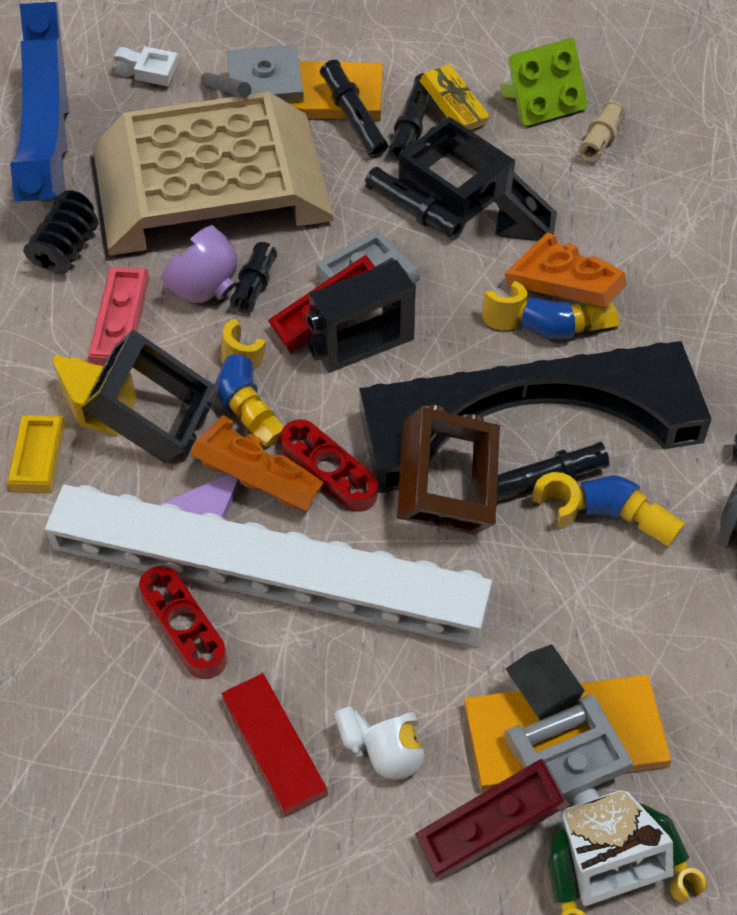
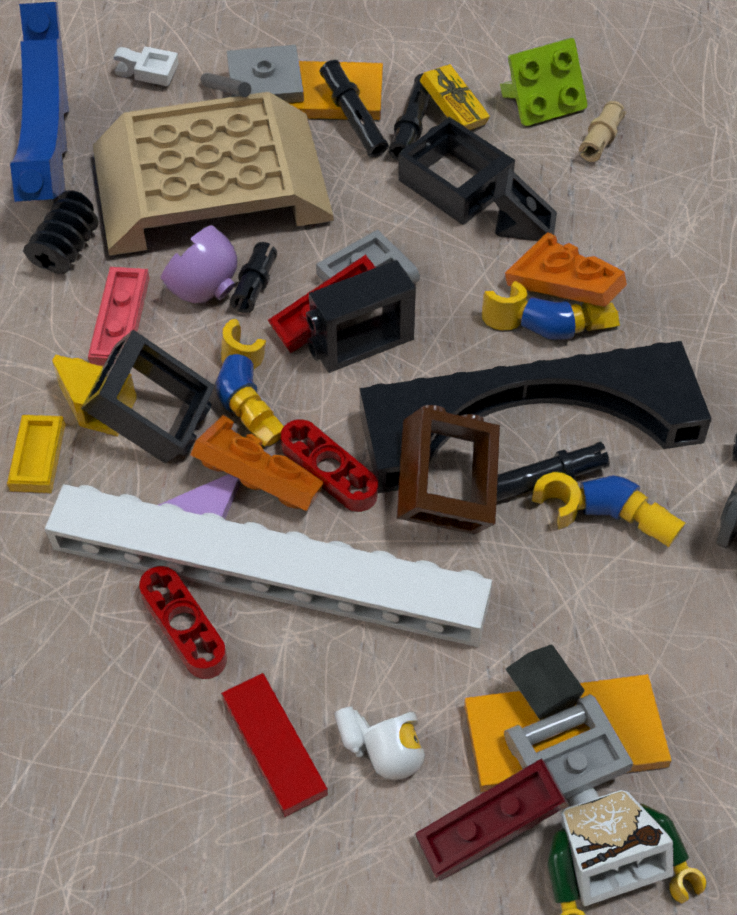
black pin [365,167,465,240] -> none

